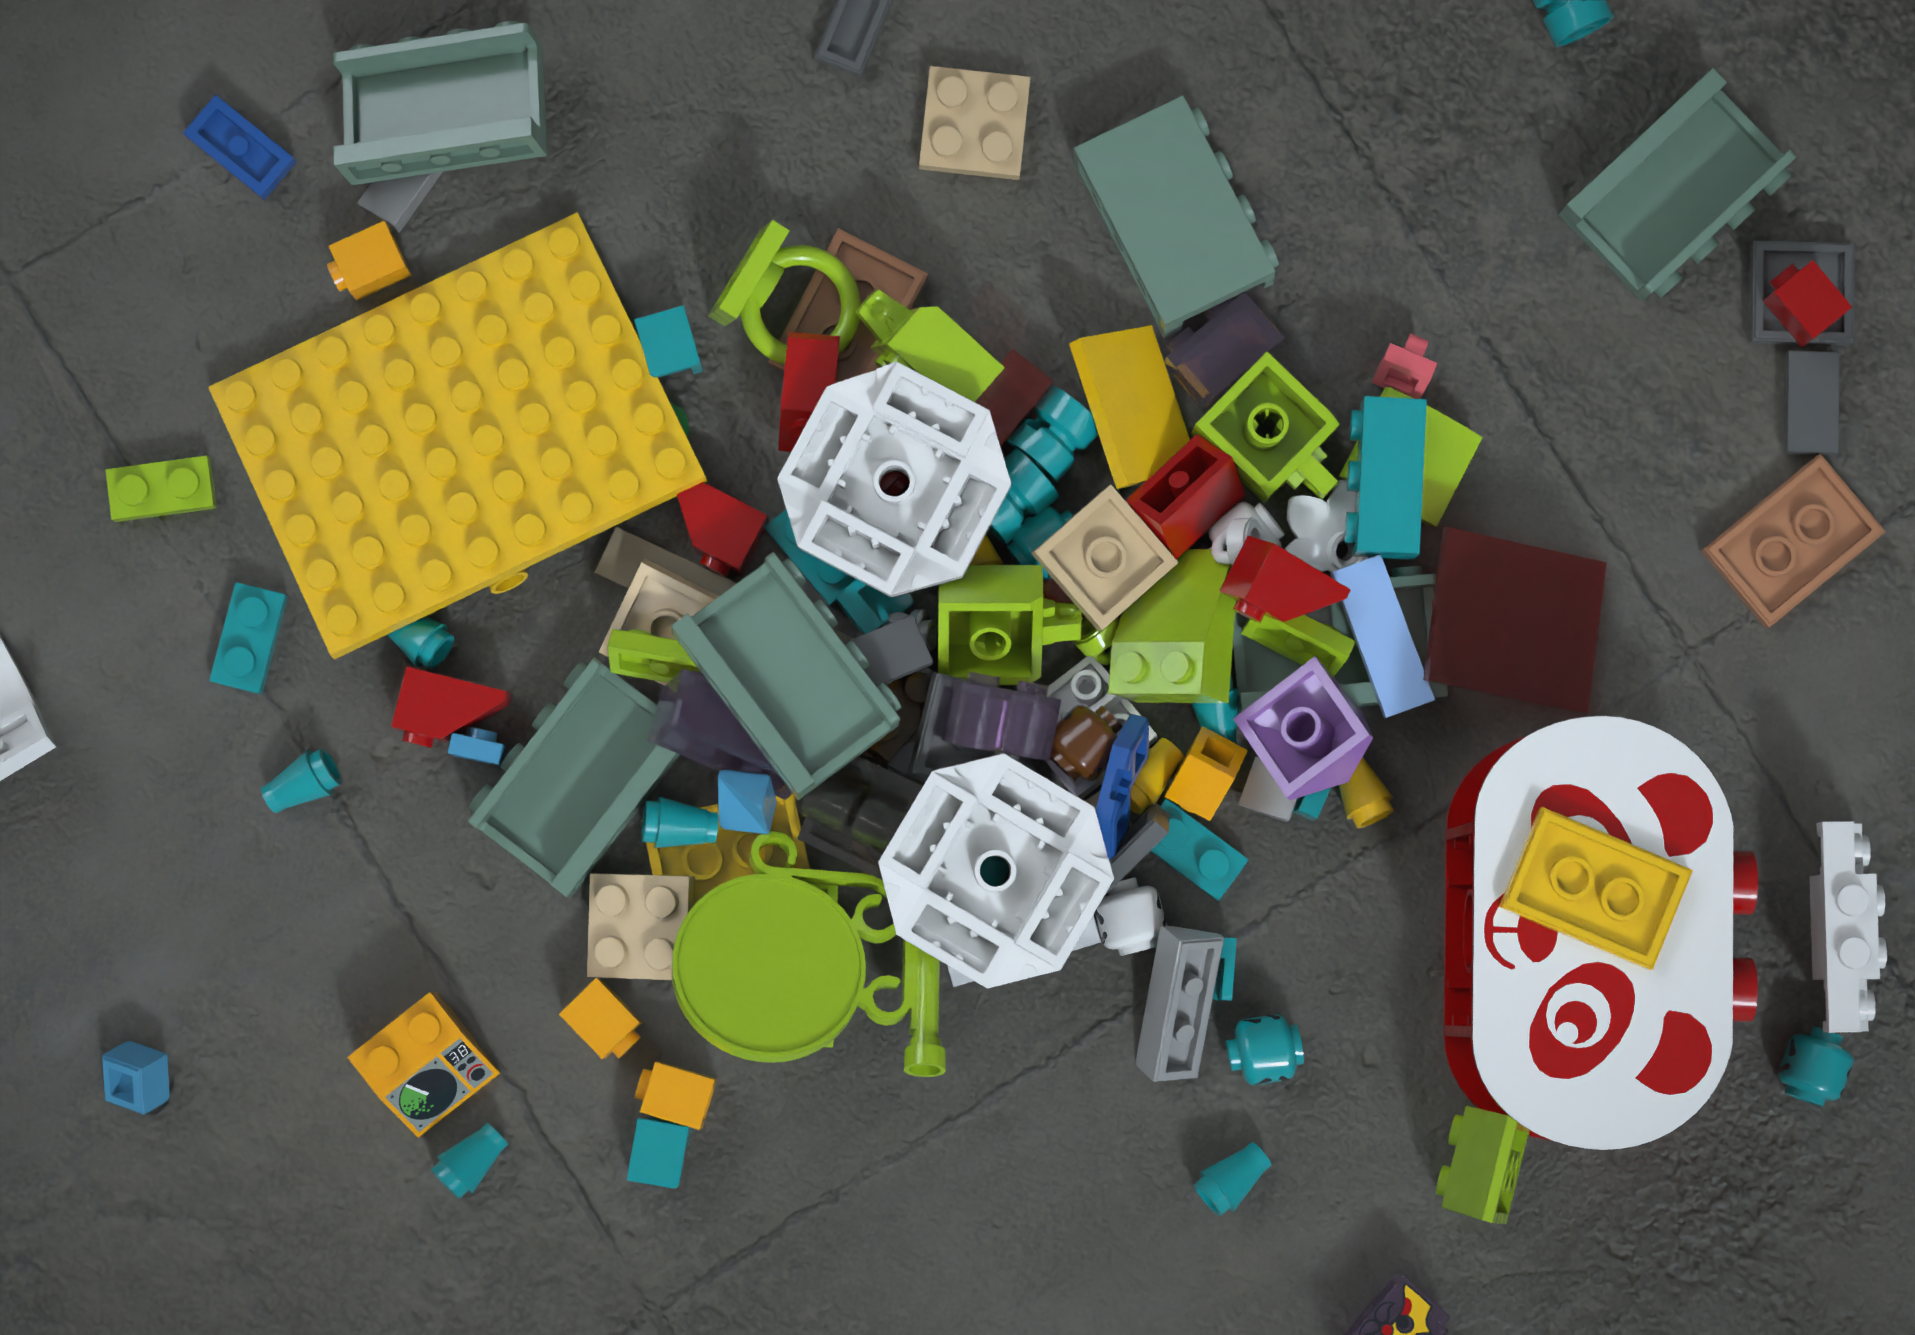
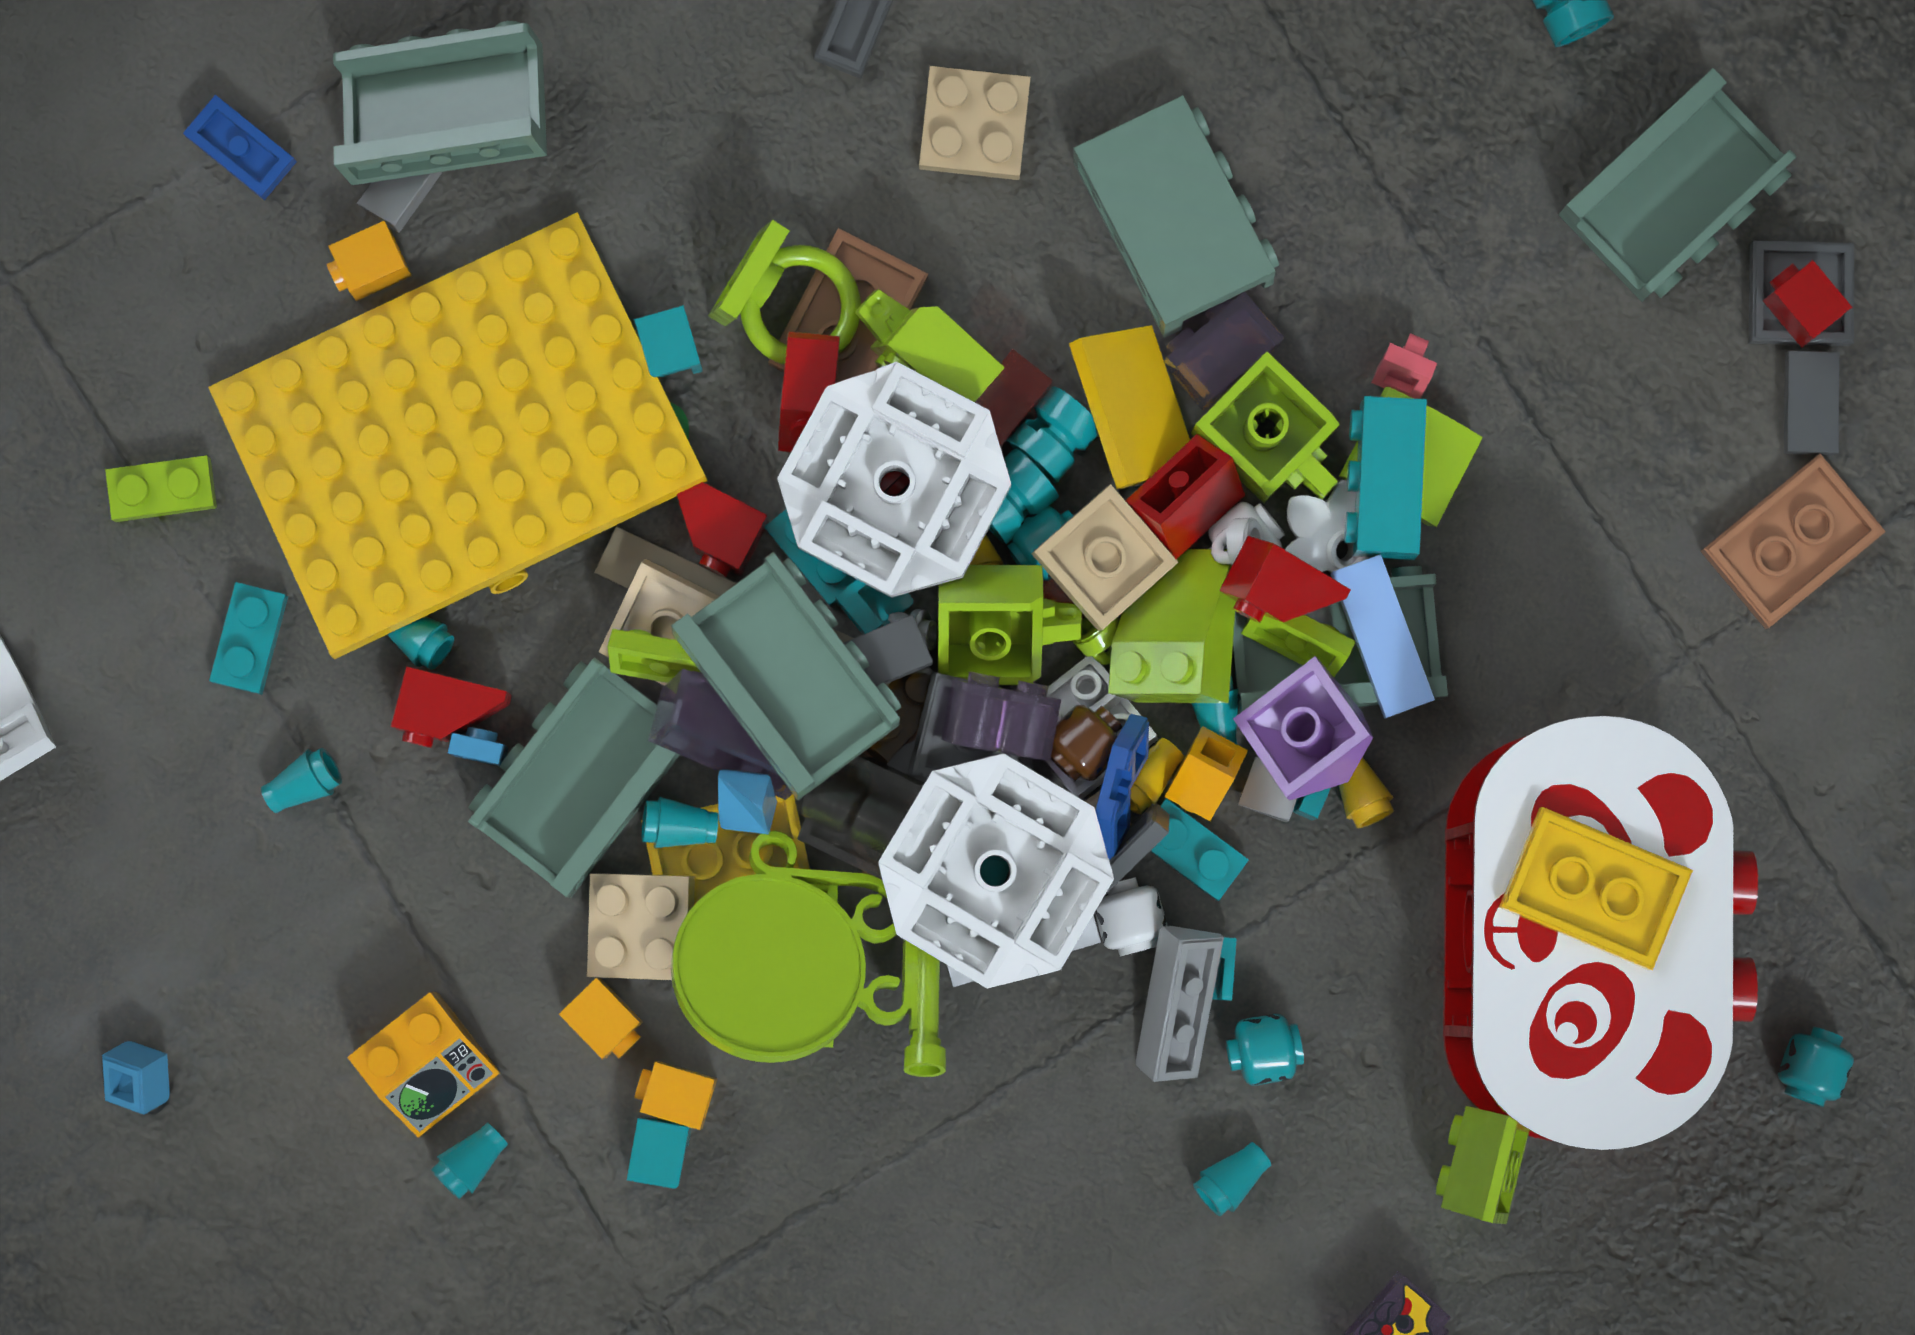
clear red piece [1423,527,1607,713] -> none
white bracket [1809,821,1887,1033] -> none

